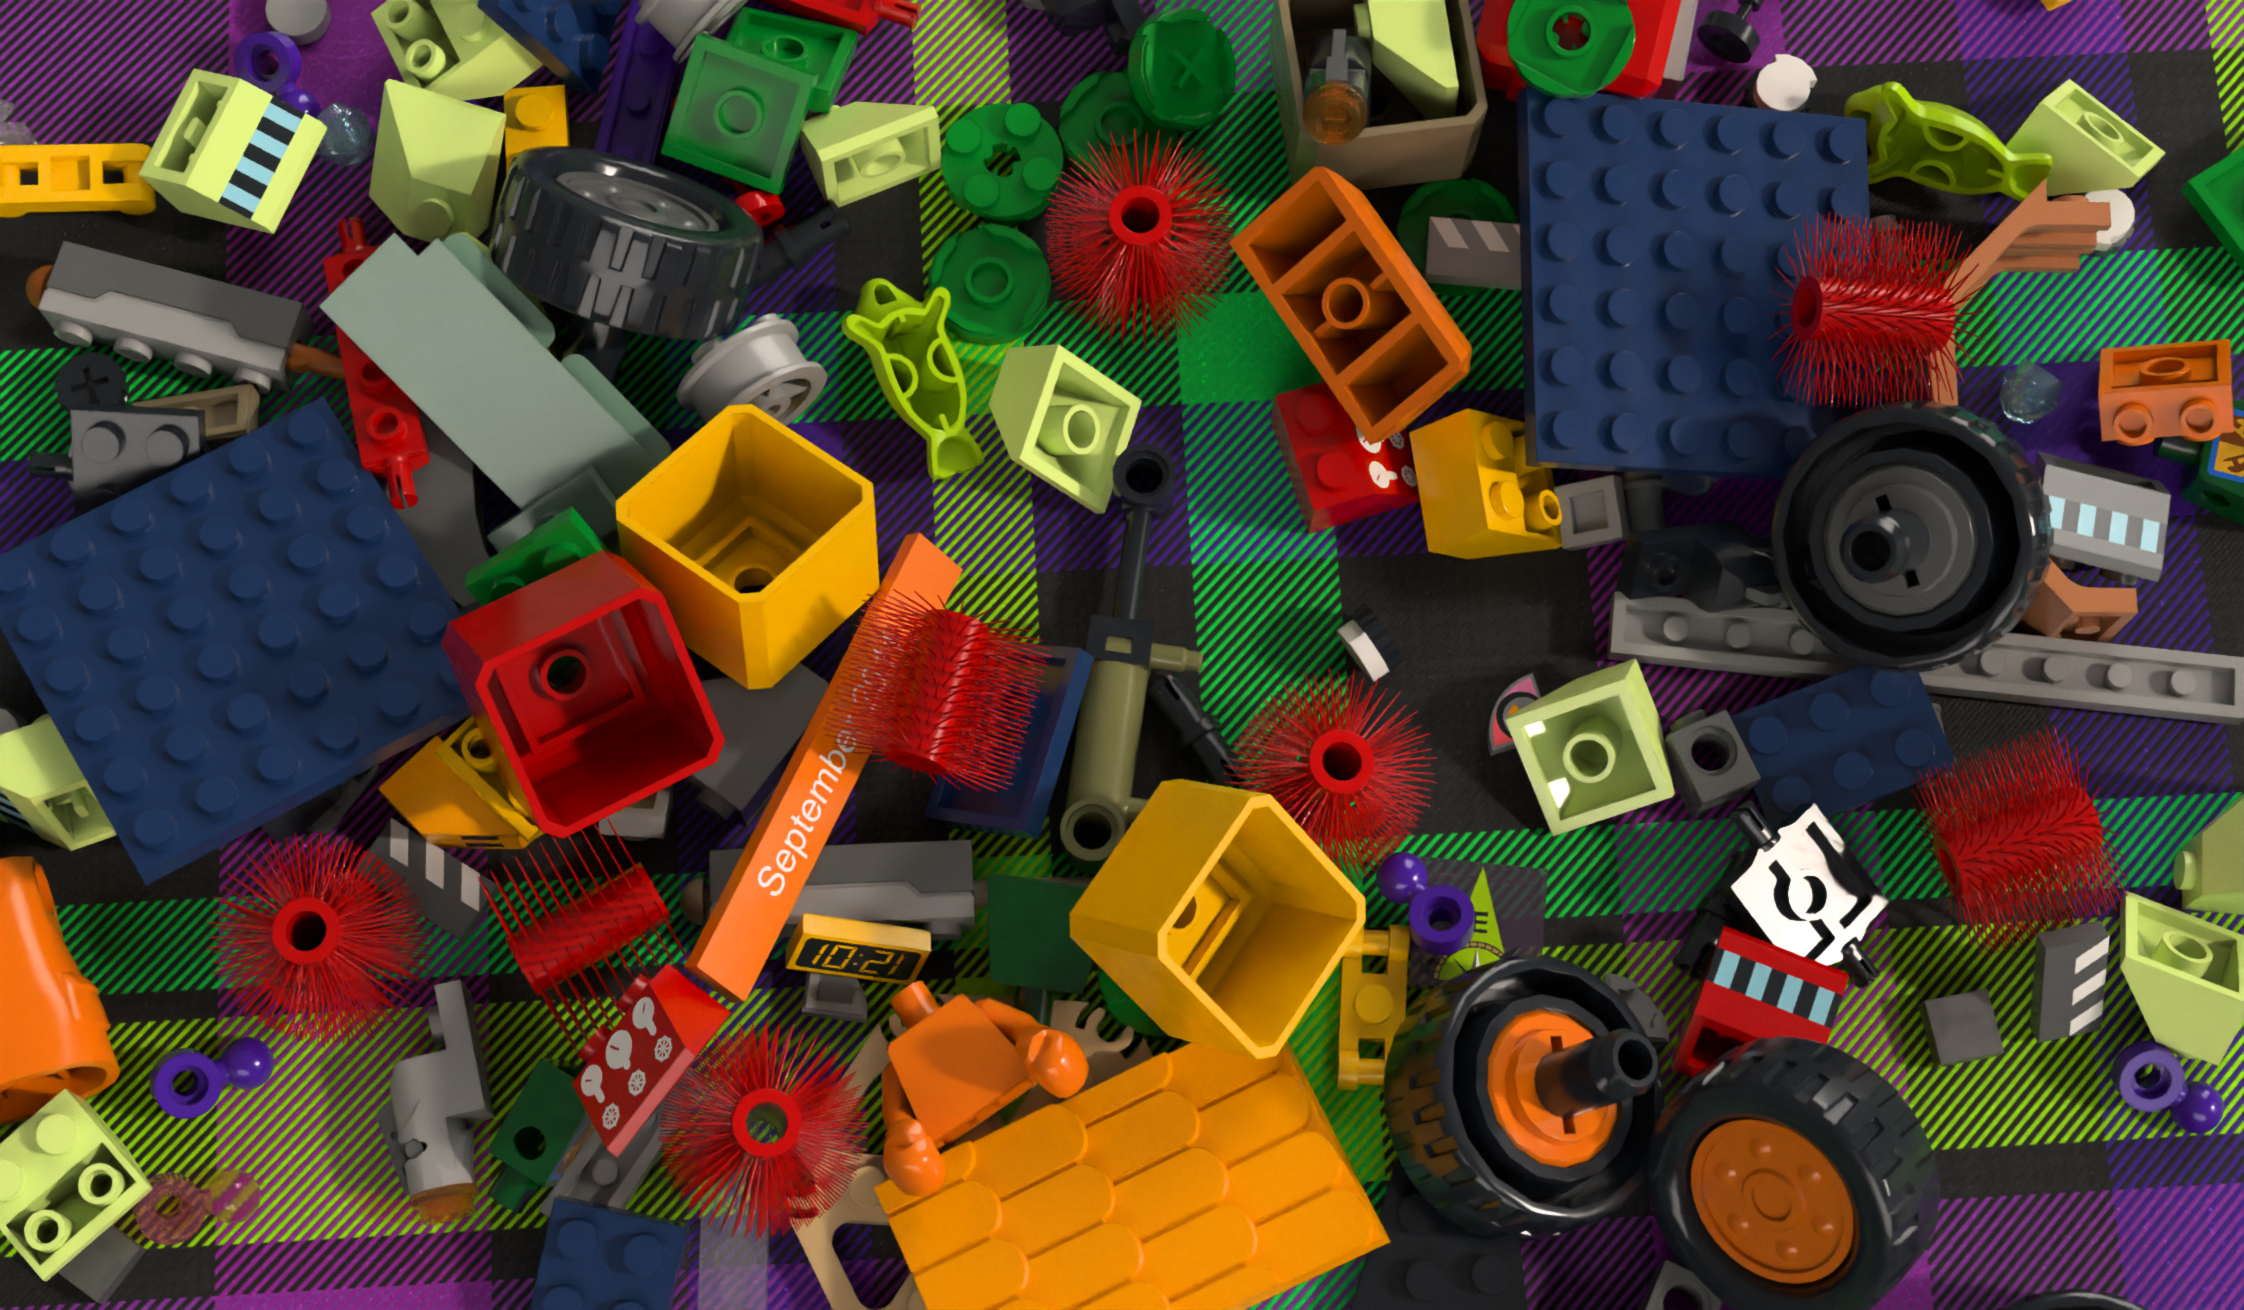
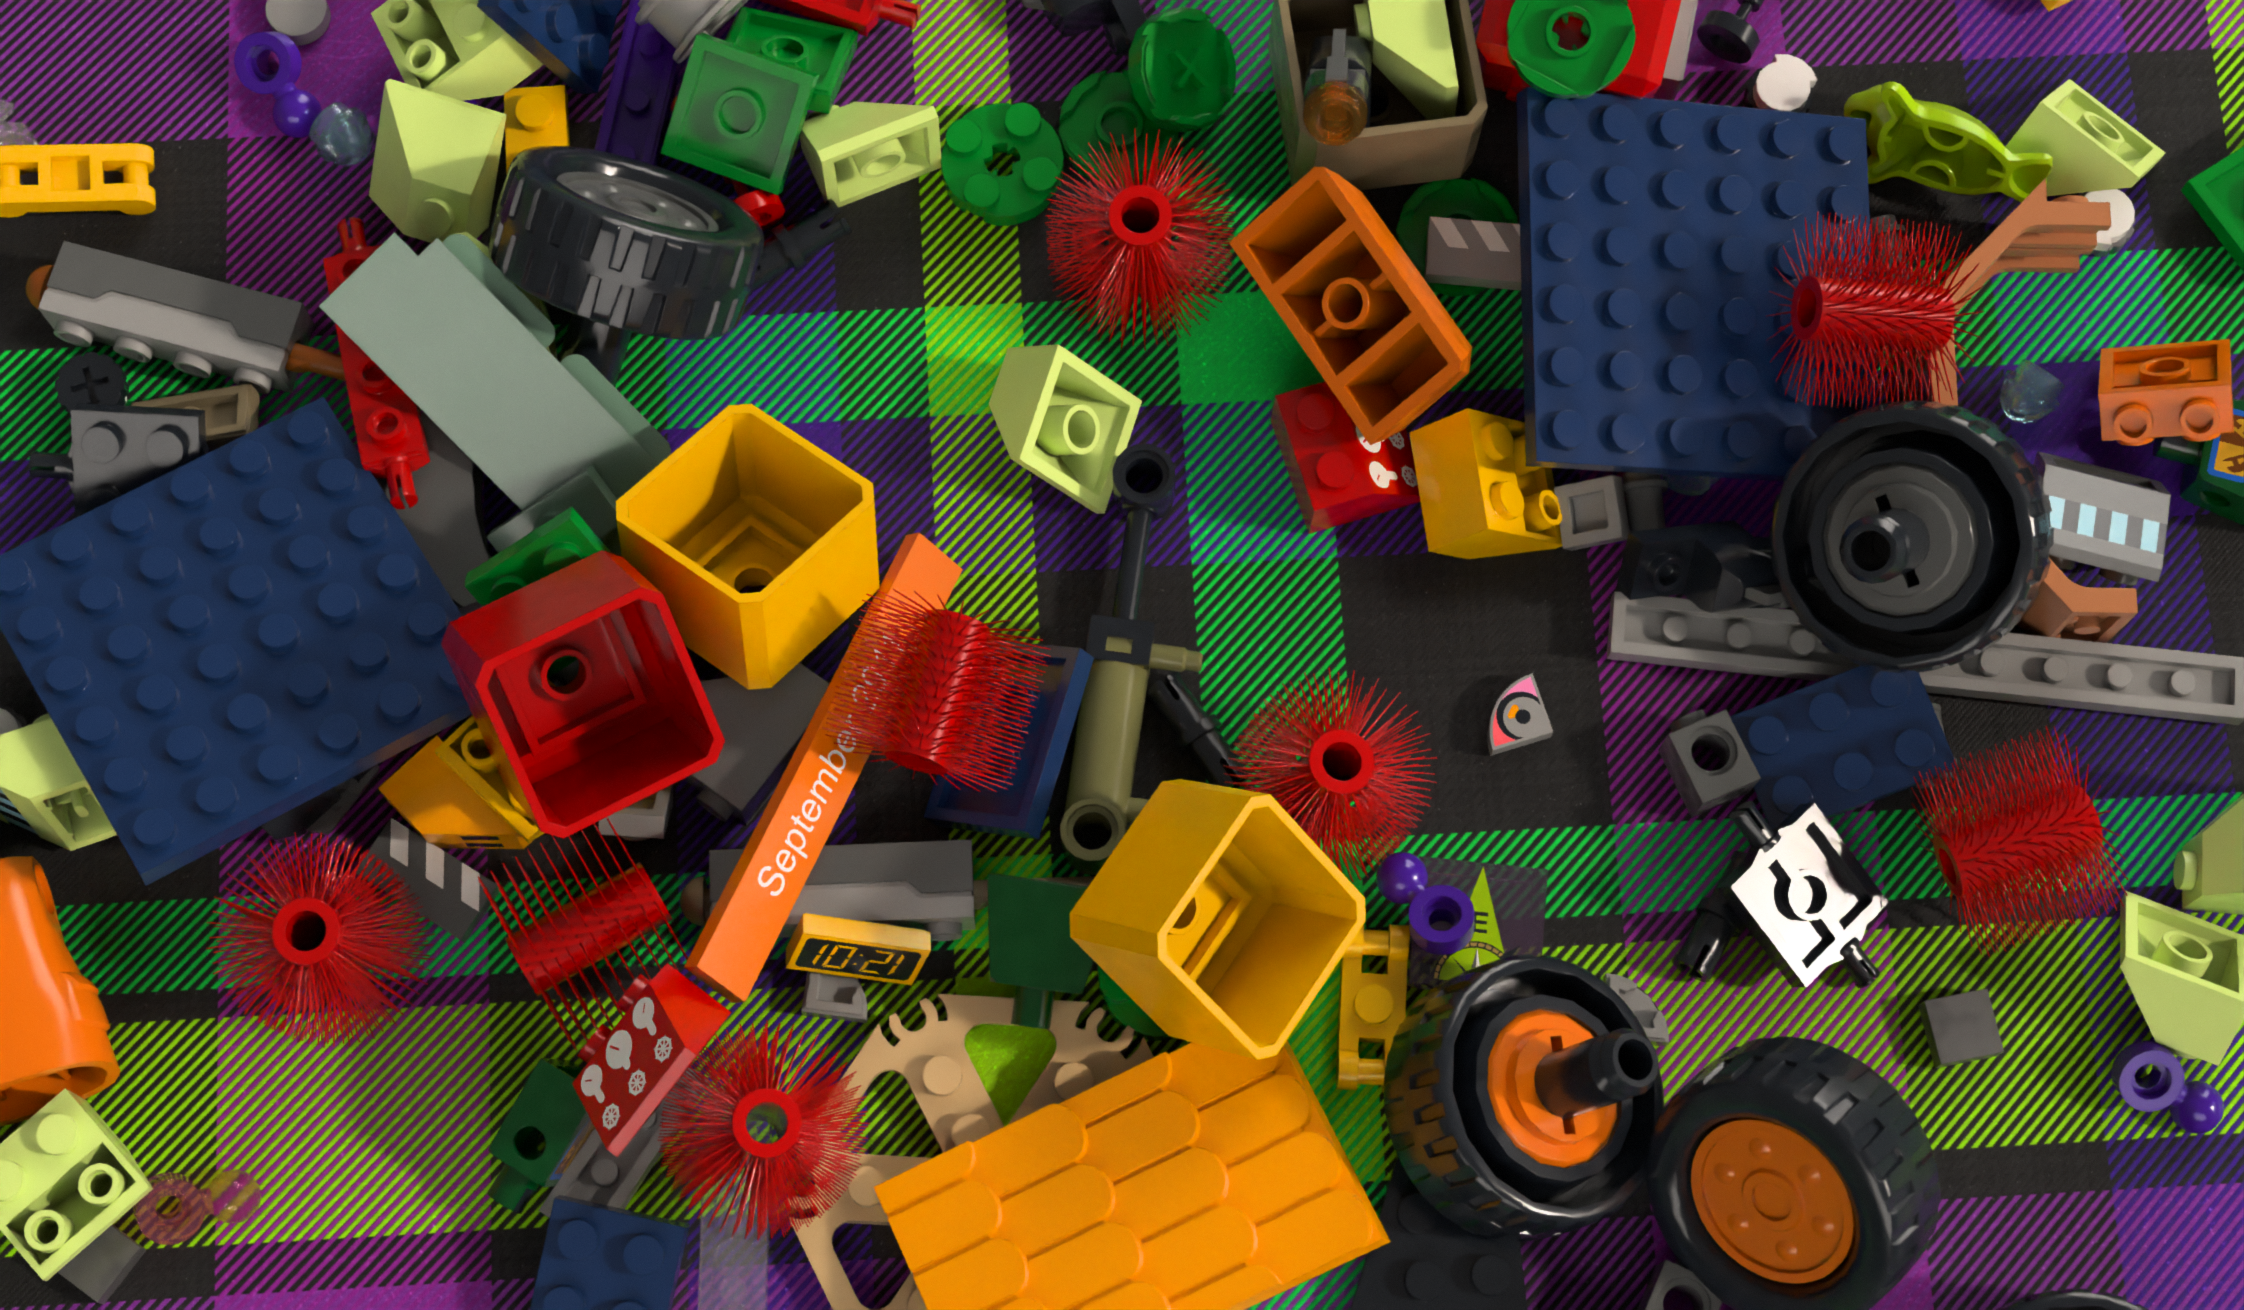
yellowish green slope [138,69,328,234] -> none
dark purple plate [149,1037,274,1119] -> none
light grey plate [377,979,495,1225] -> none
light grey wheel [676,313,827,426] -> none
lime animal [841,278,984,480] -> none
orange torso [881,980,1089,1196] -> none
green tile [928,223,1051,346] -> none
piece [1337,604,1404,682] -> none
yellowish green slope [1505,658,1674,836] -> none
red slope [1671,926,1849,1077] -> none
dark grey tile [2030,921,2109,1043] -> none

